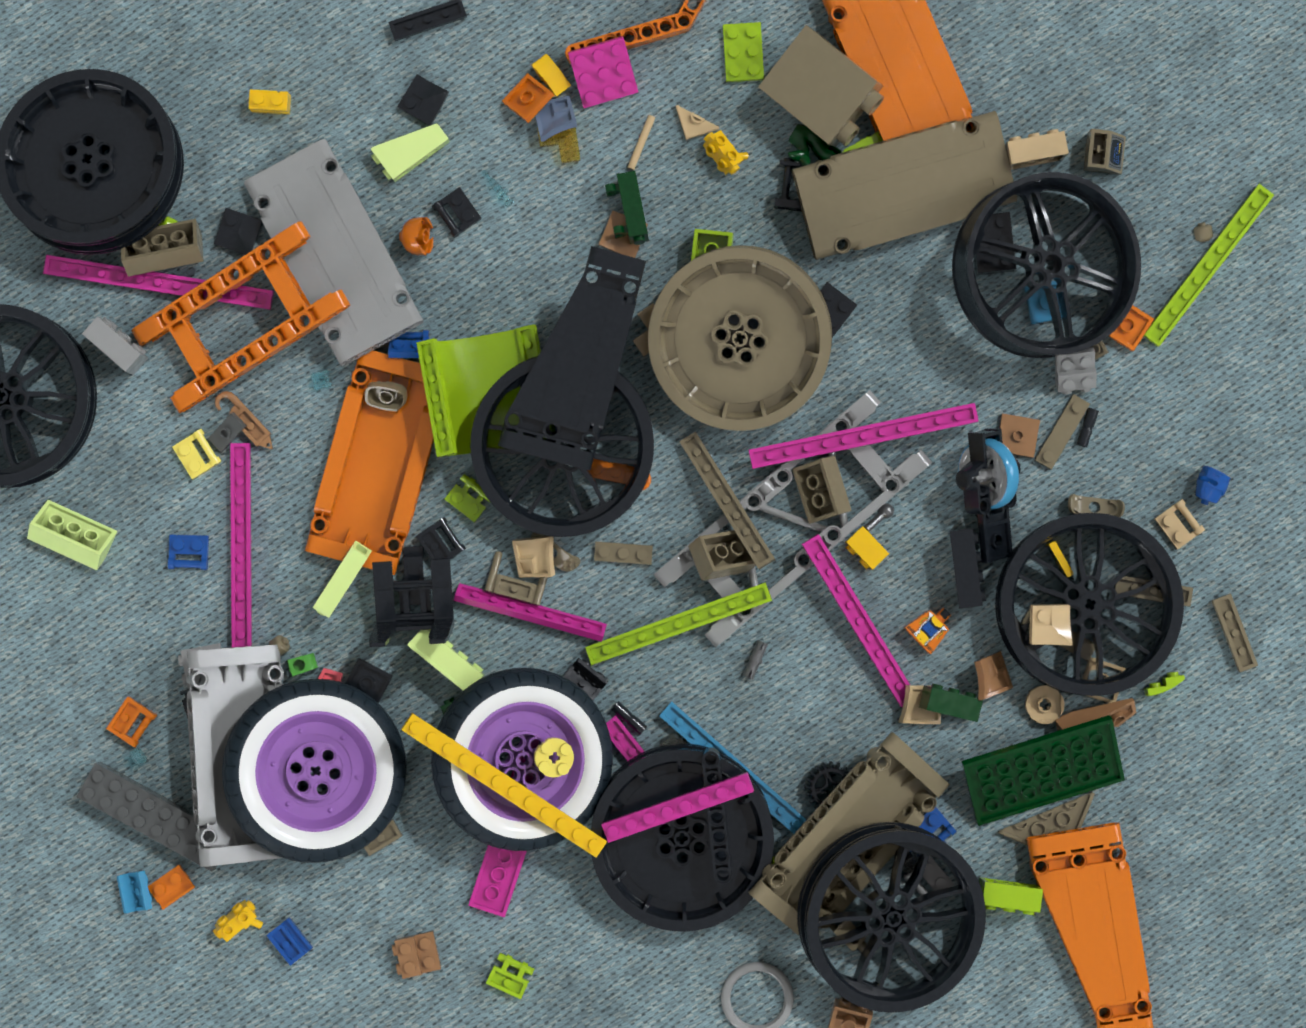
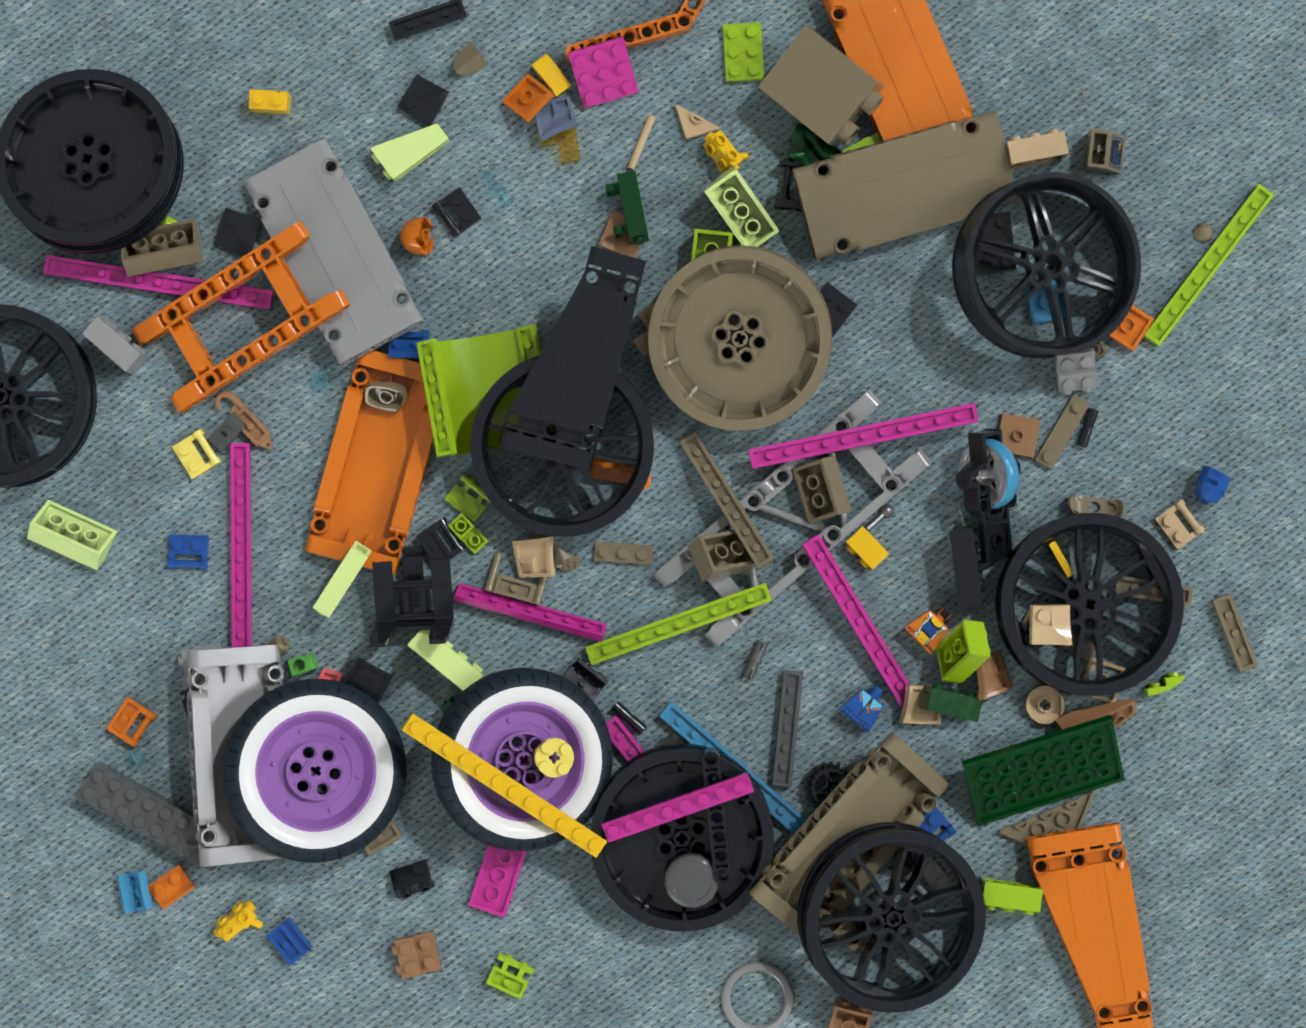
none -> black bracket [389,859,435,898]
none -> lime slope [448,513,489,555]
none -> dark tan brick [453,42,487,76]
none -> dark grey piece [665,853,718,908]
none -> yellowish green slope [704,165,779,247]
none -> dark grey plate [772,670,803,787]
none -> blue torso [839,685,884,733]
none -> lime brick [936,620,991,683]

